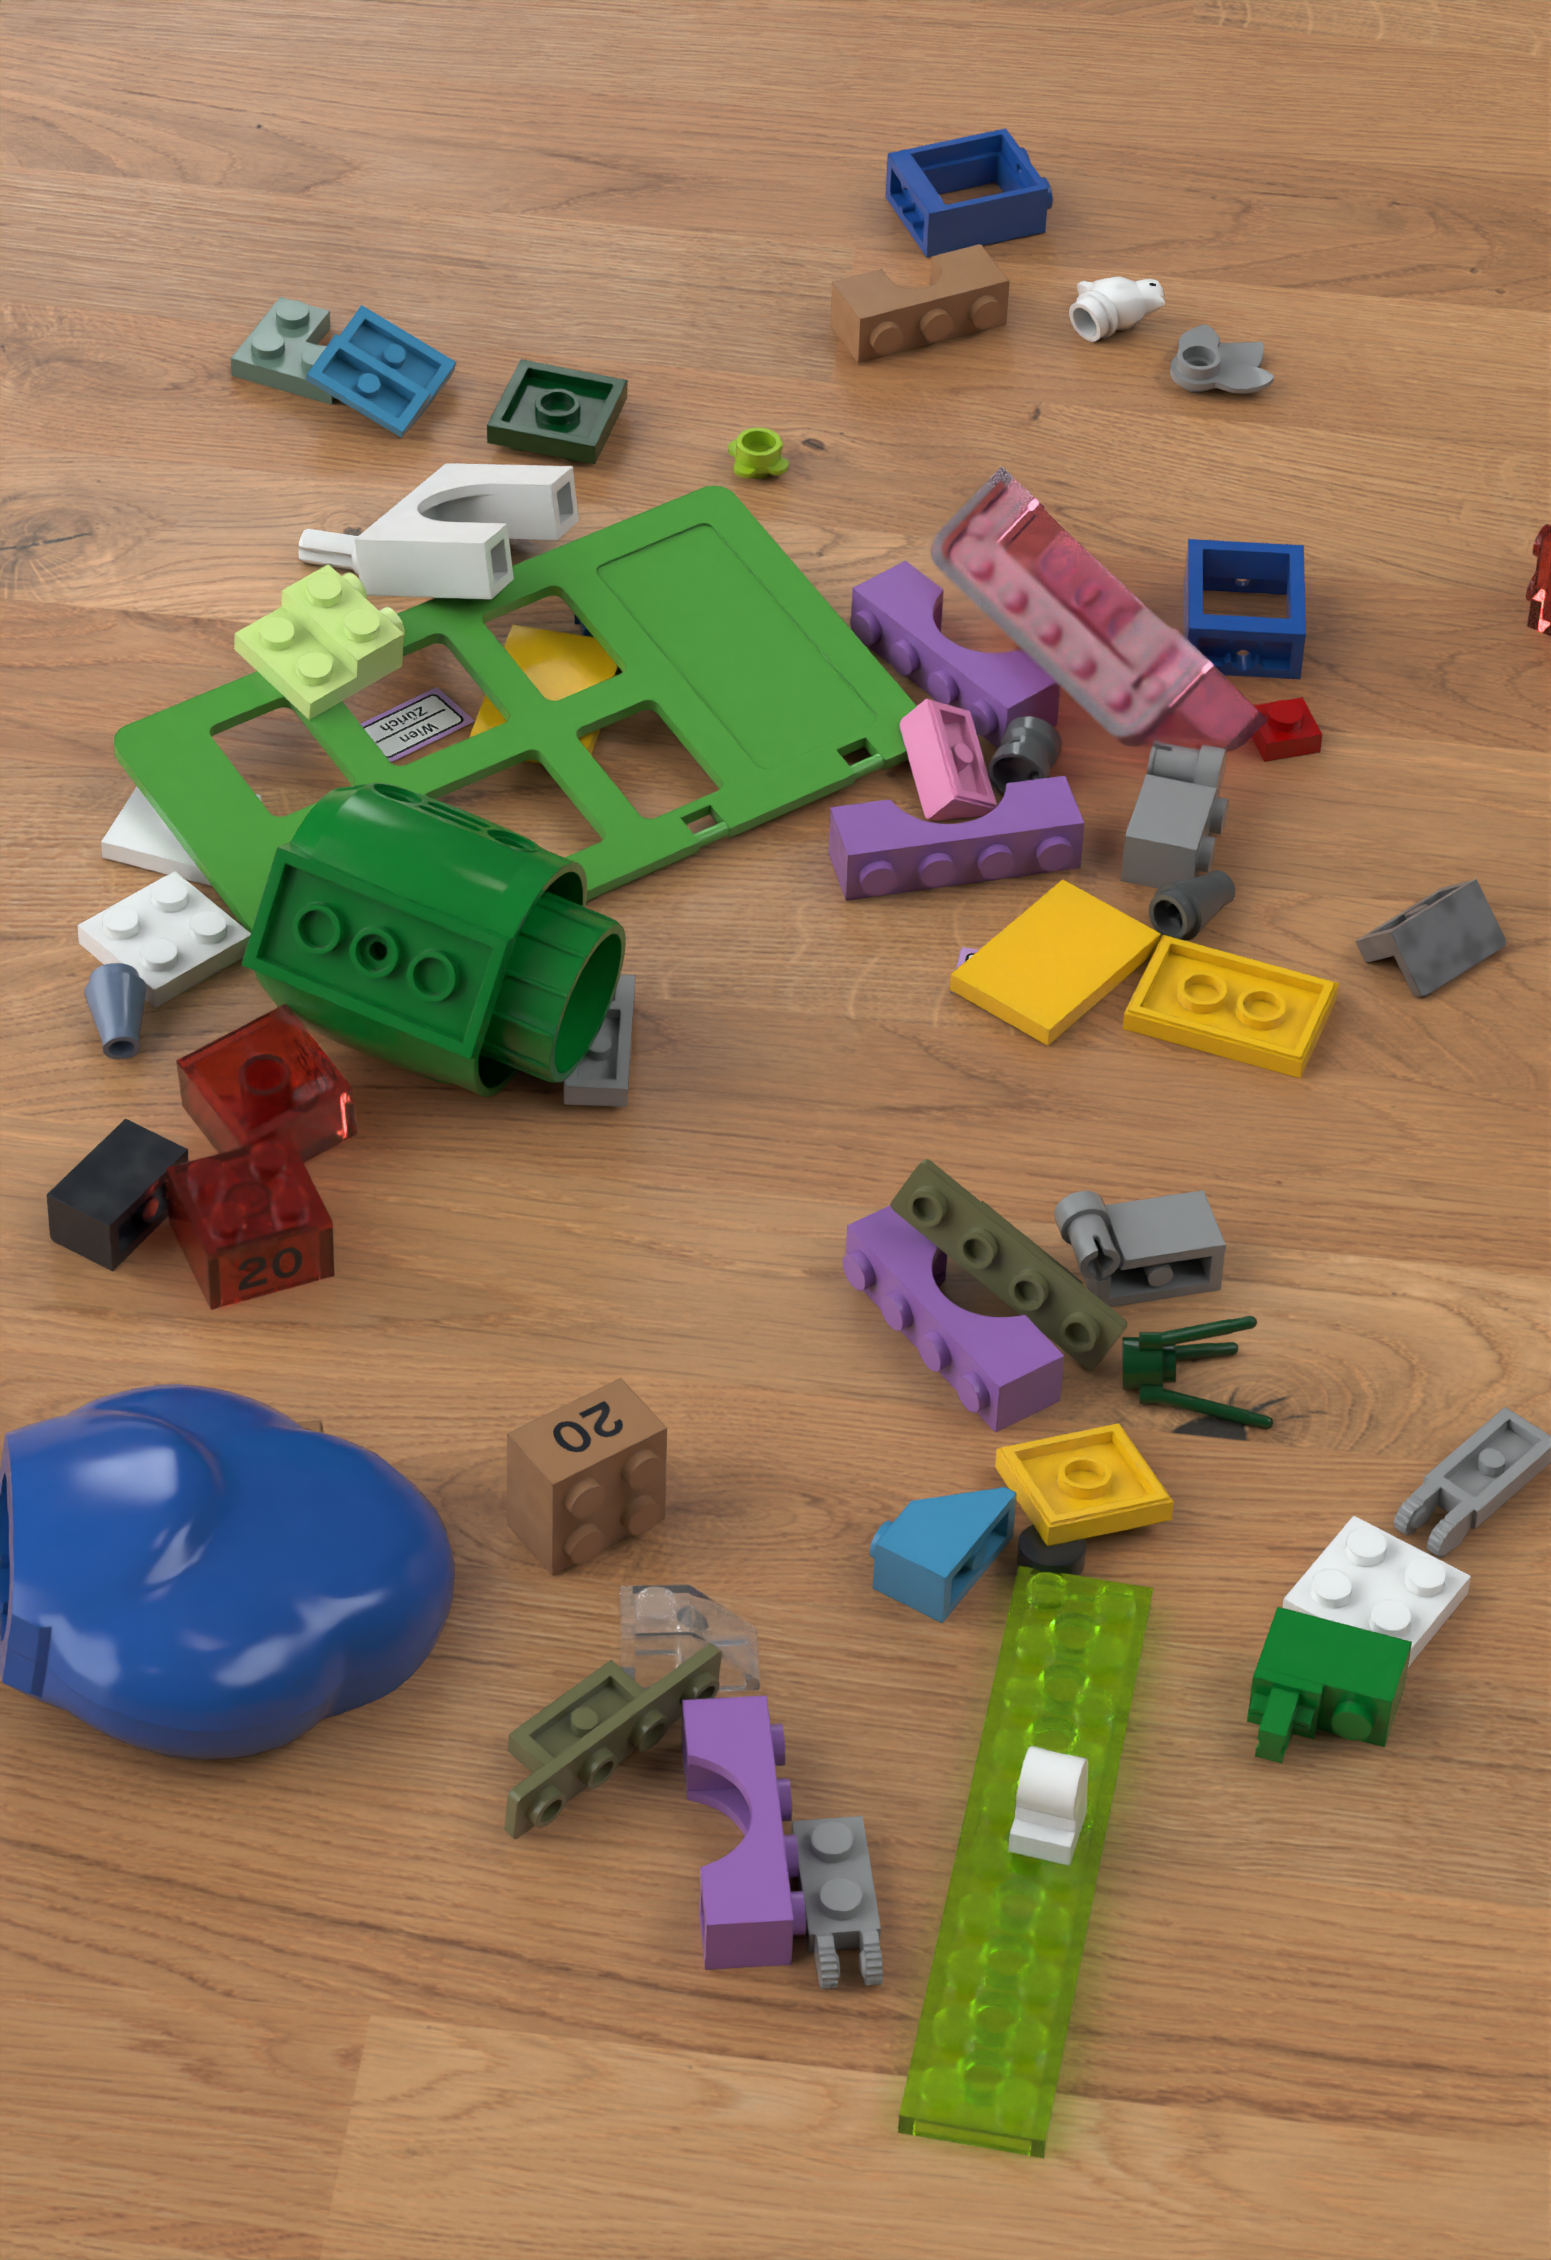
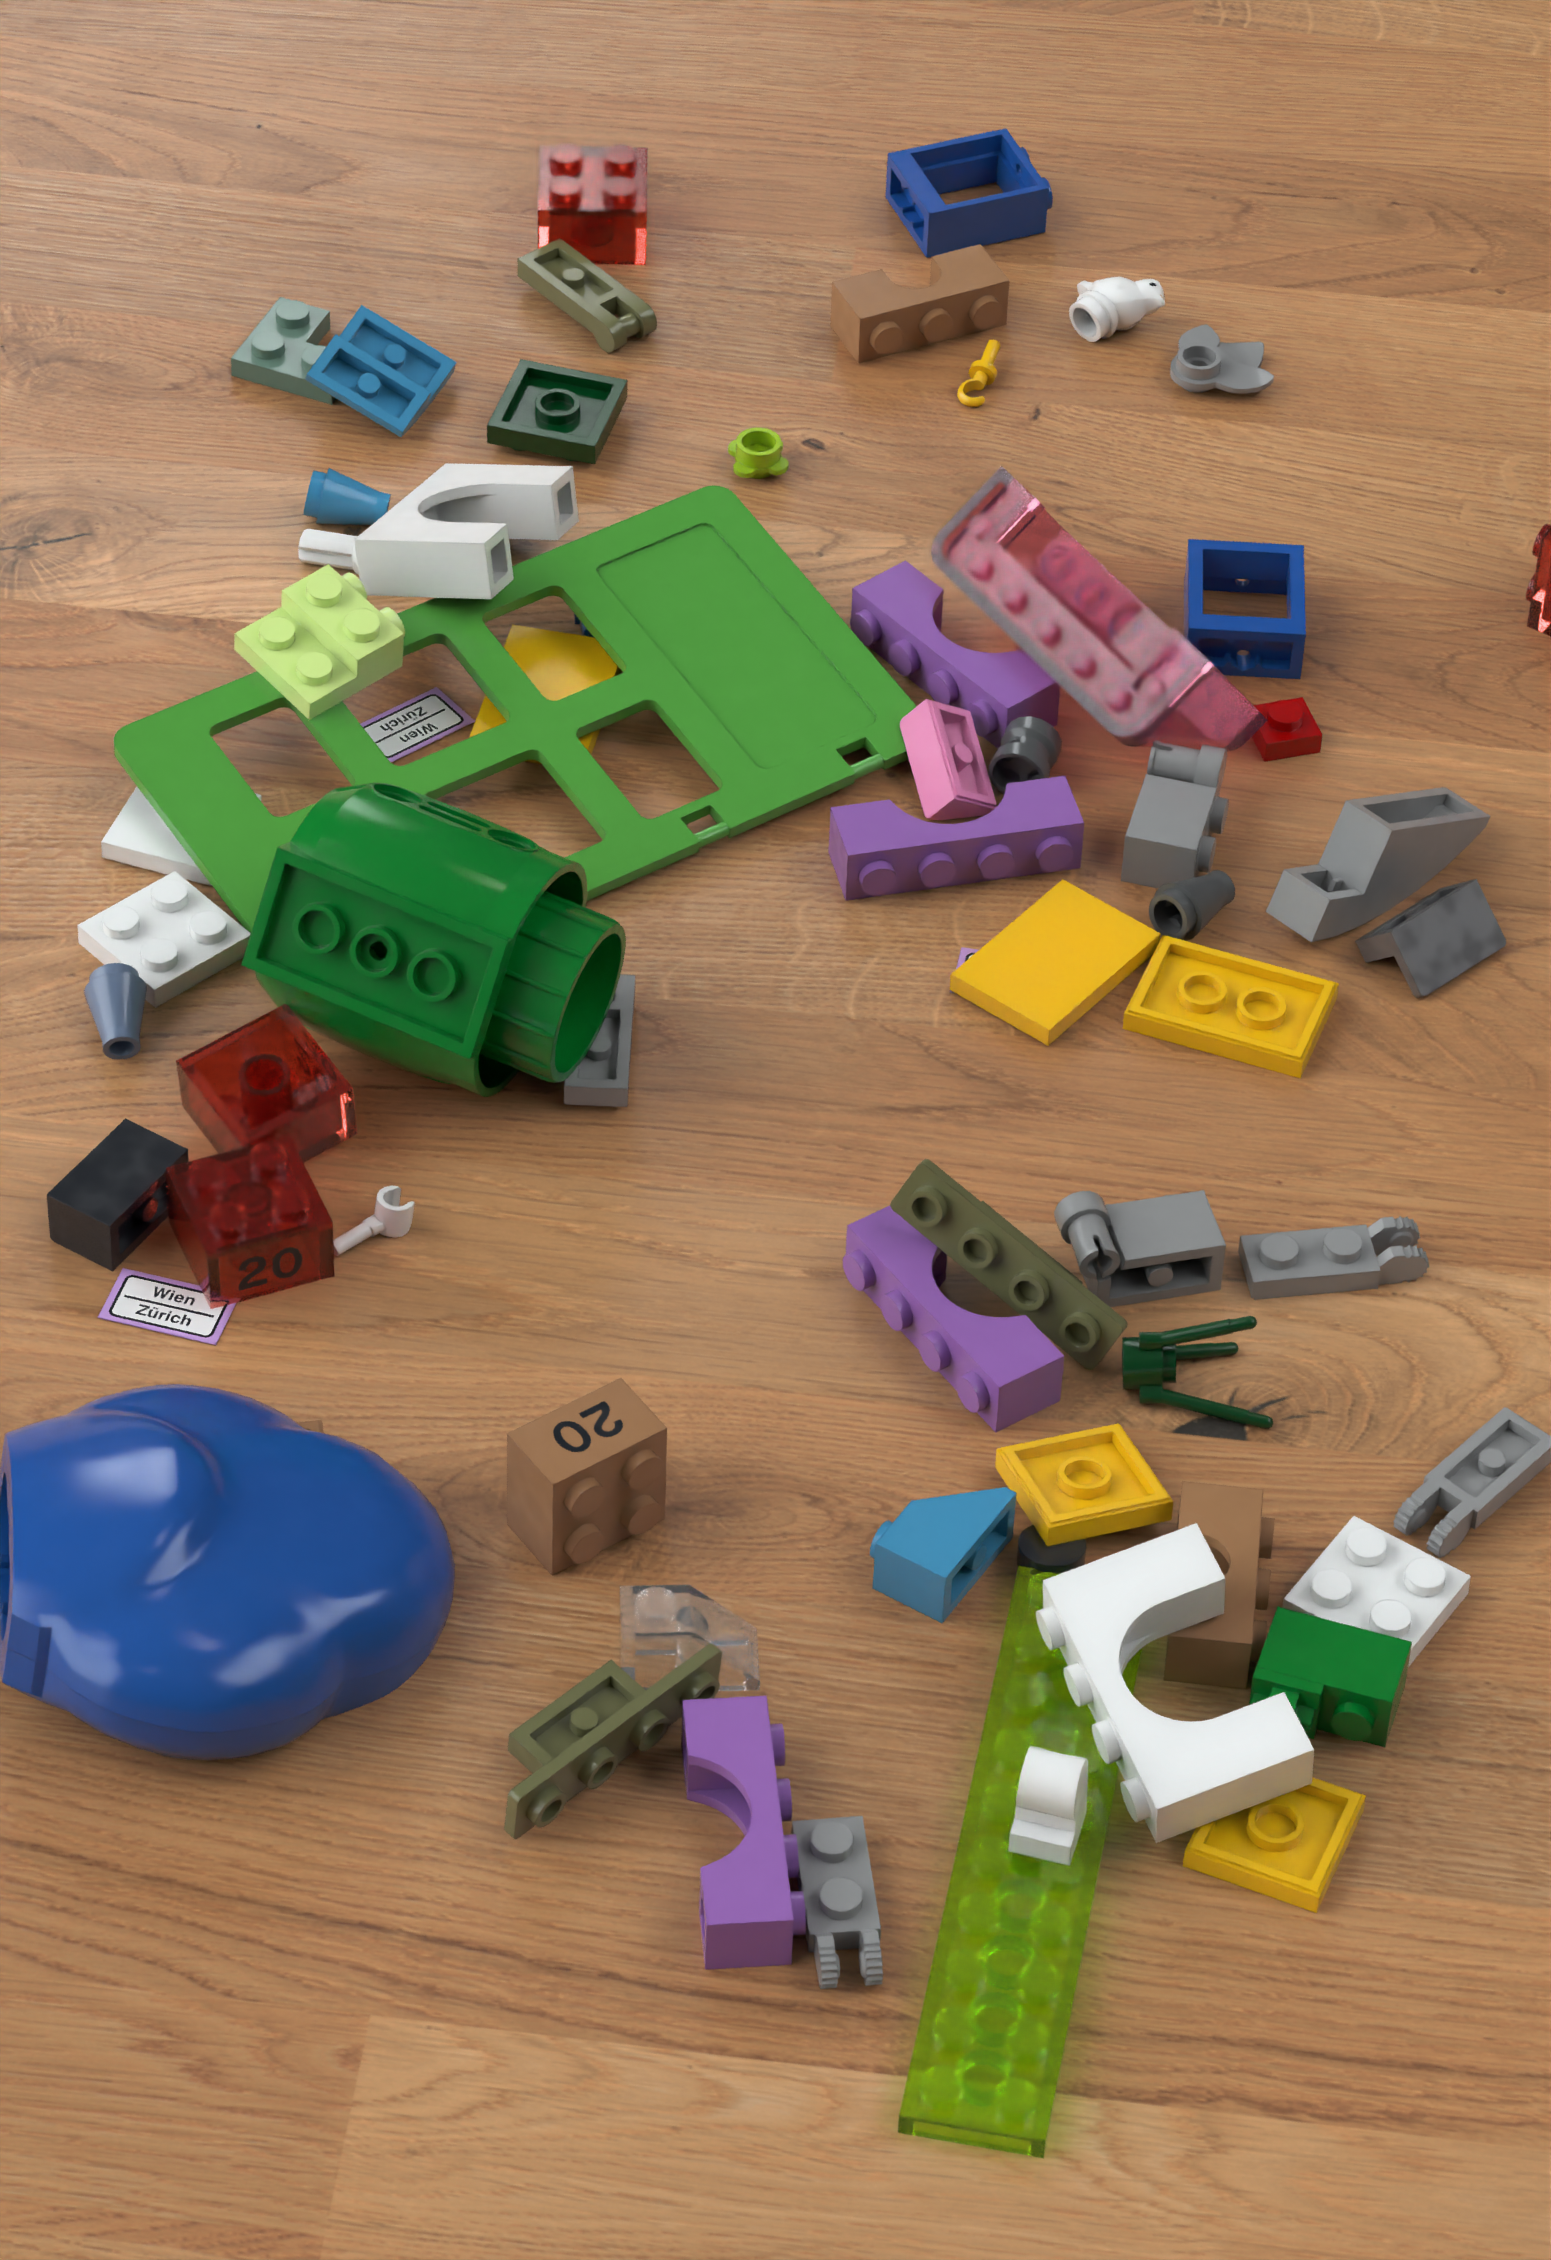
none -> sticker [98,1268,240,1345]
none -> dark azure cone [304,468,391,525]
none -> white hand [329,1185,415,1256]
none -> olive plate [518,238,657,353]
none -> clear red brick [538,144,648,265]
none -> yellow hand [957,339,1001,407]
none -> white arch [1036,1523,1314,1843]
none -> medium nougat arch [1164,1481,1275,1689]
none -> yellow tile [1183,1777,1366,1913]
none -> light grey hinge [1238,1216,1429,1300]
none -> light grey slope [1266,787,1491,942]

